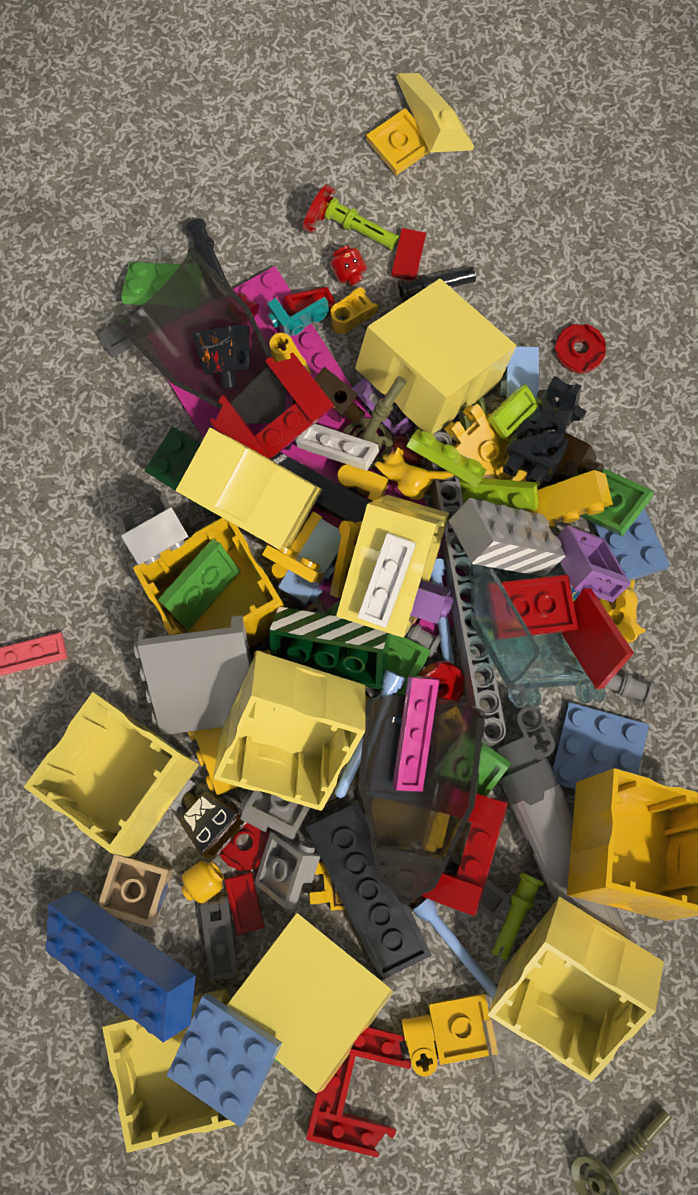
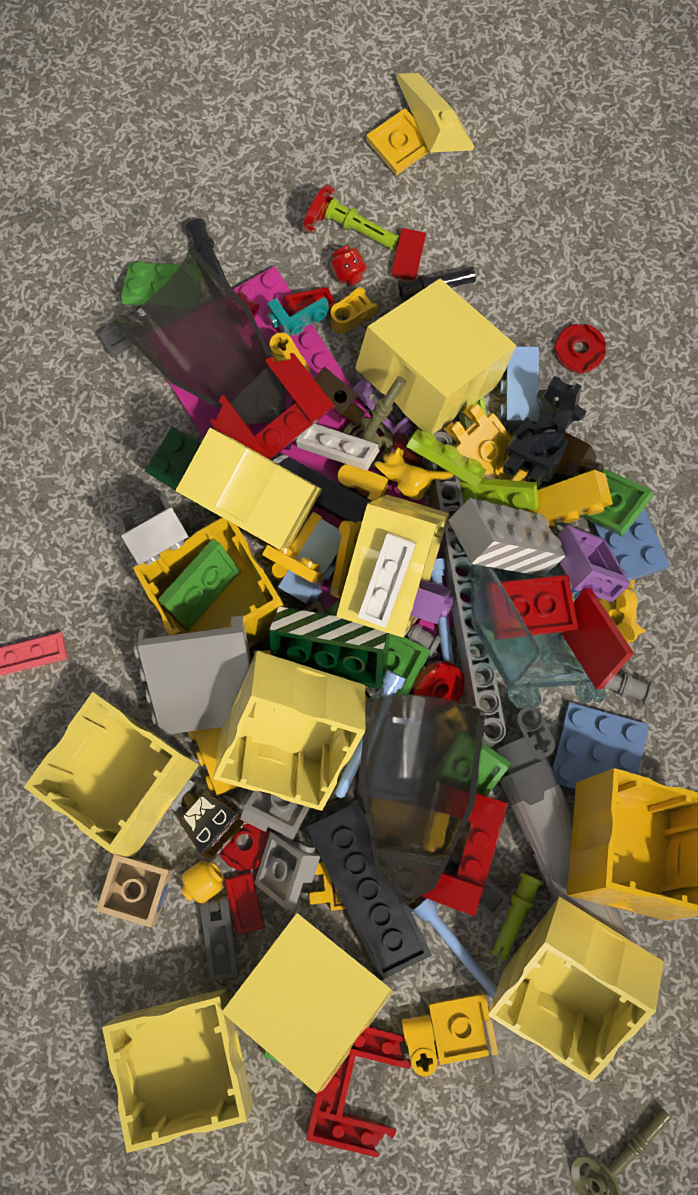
blue brick [46,890,196,1043] -> none
medium blue plate [167,993,282,1127] -> none
black torso [193,325,250,389] -> none
dark pink plate [392,676,439,792] -> none
lime tile [487,384,539,439] -> none

